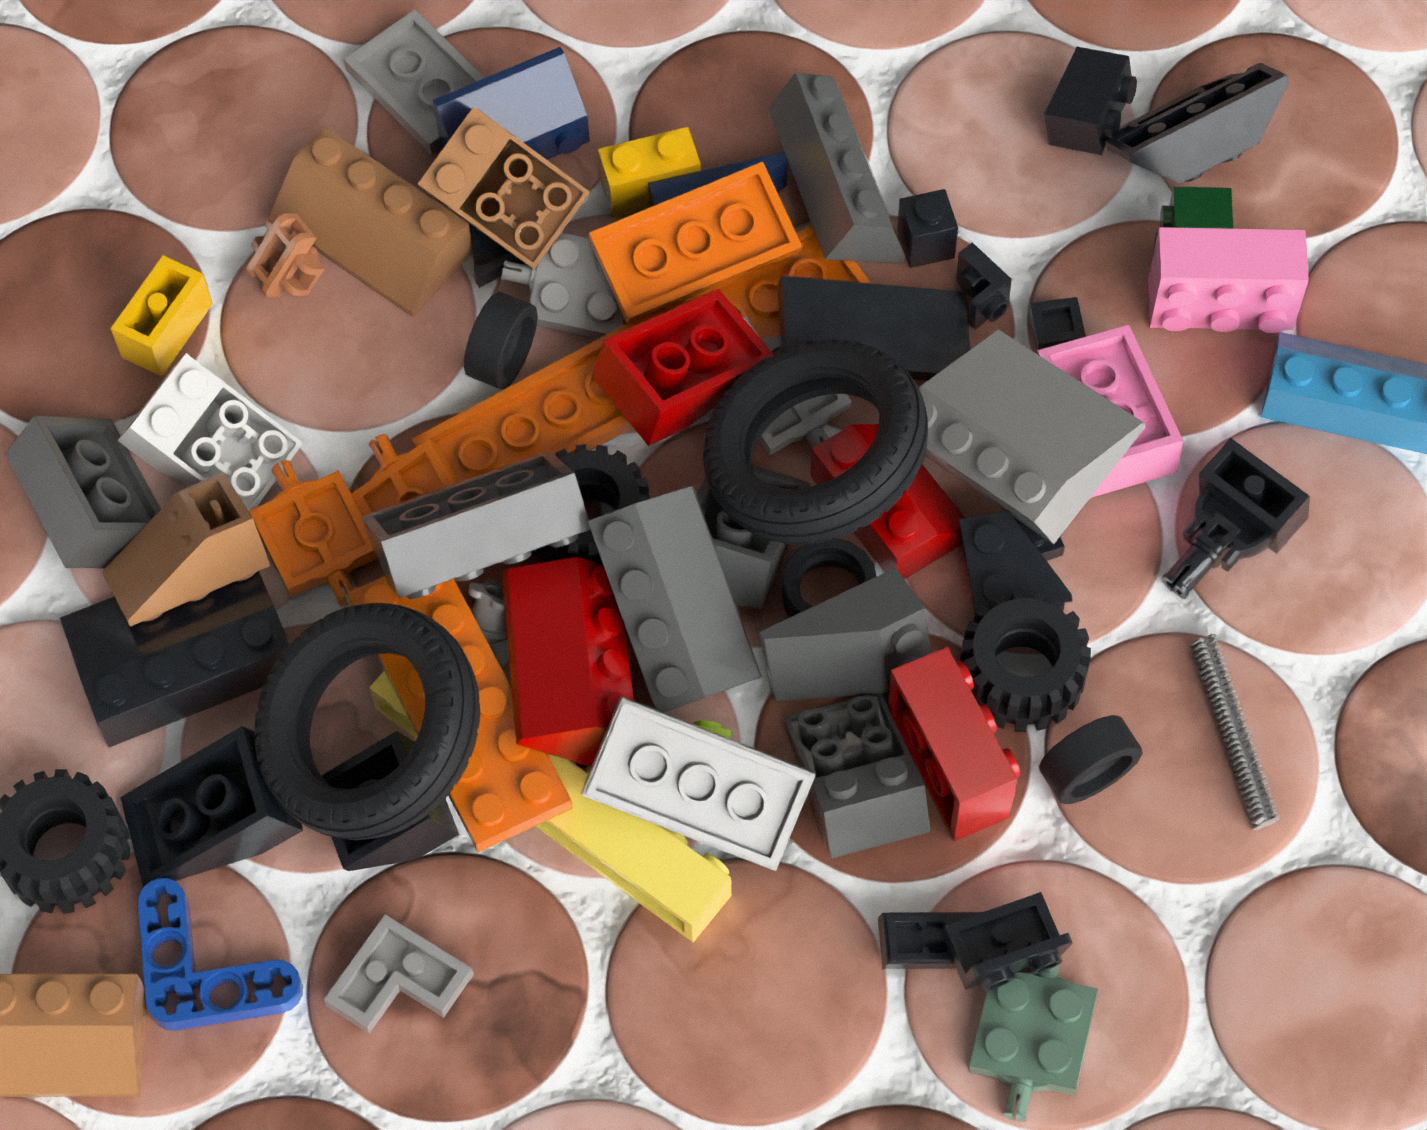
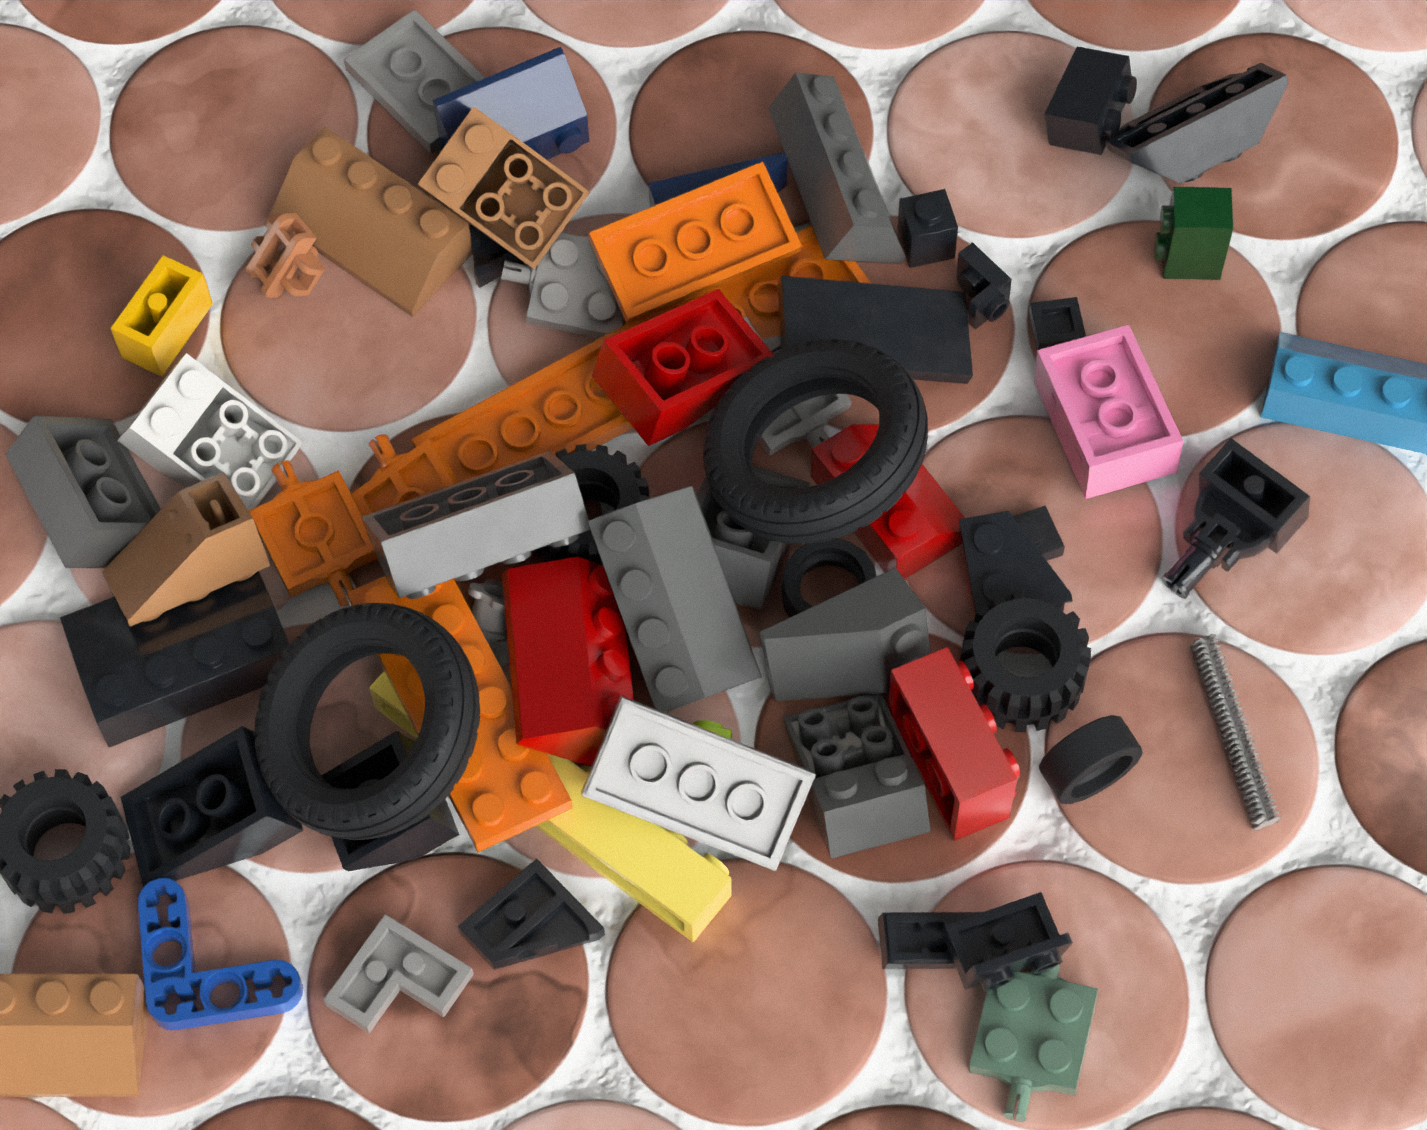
black tyre [464,291,538,390] -> none
yellow brick [598,127,701,218] -> none
light grey slope [919,329,1146,544] -> none
bright pink brick [1148,227,1309,333] -> none
none -> black wing [458,858,605,970]

